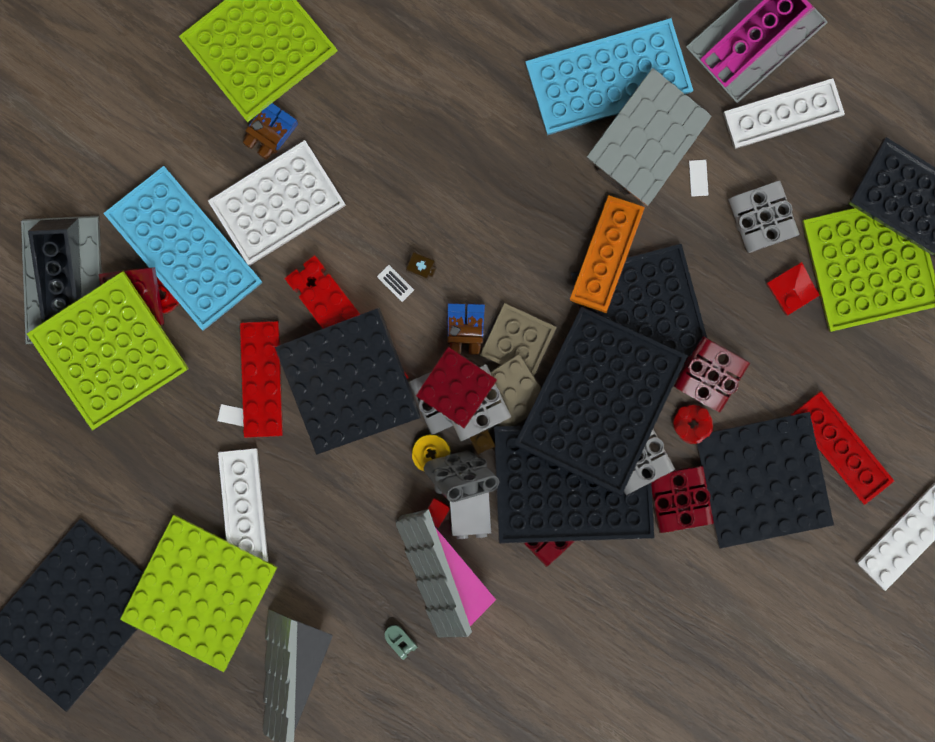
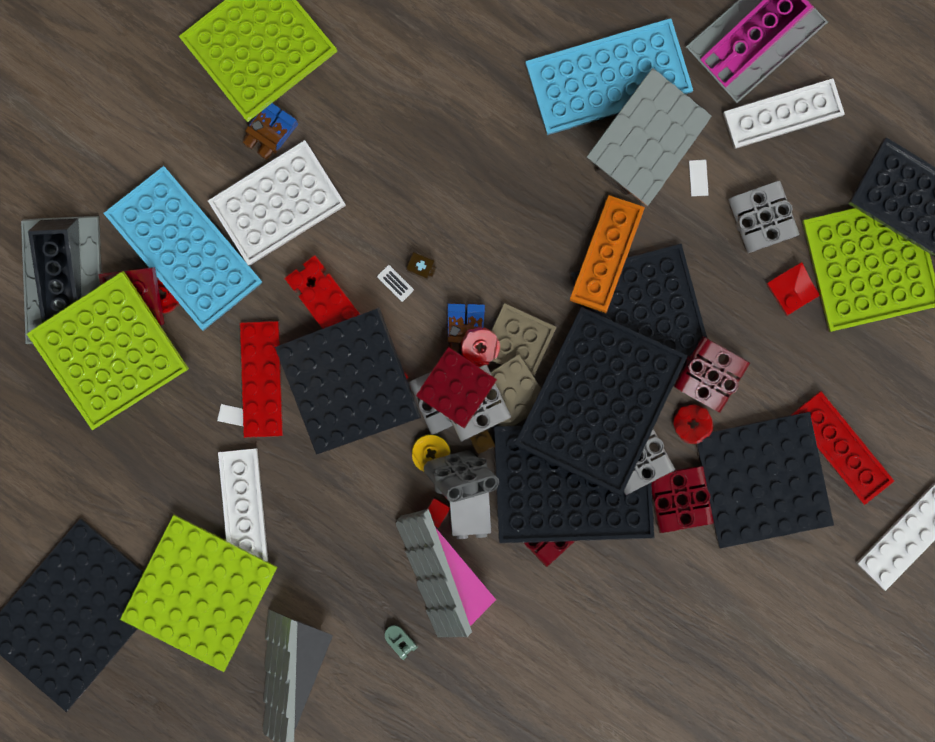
none -> plate [461,328,500,367]

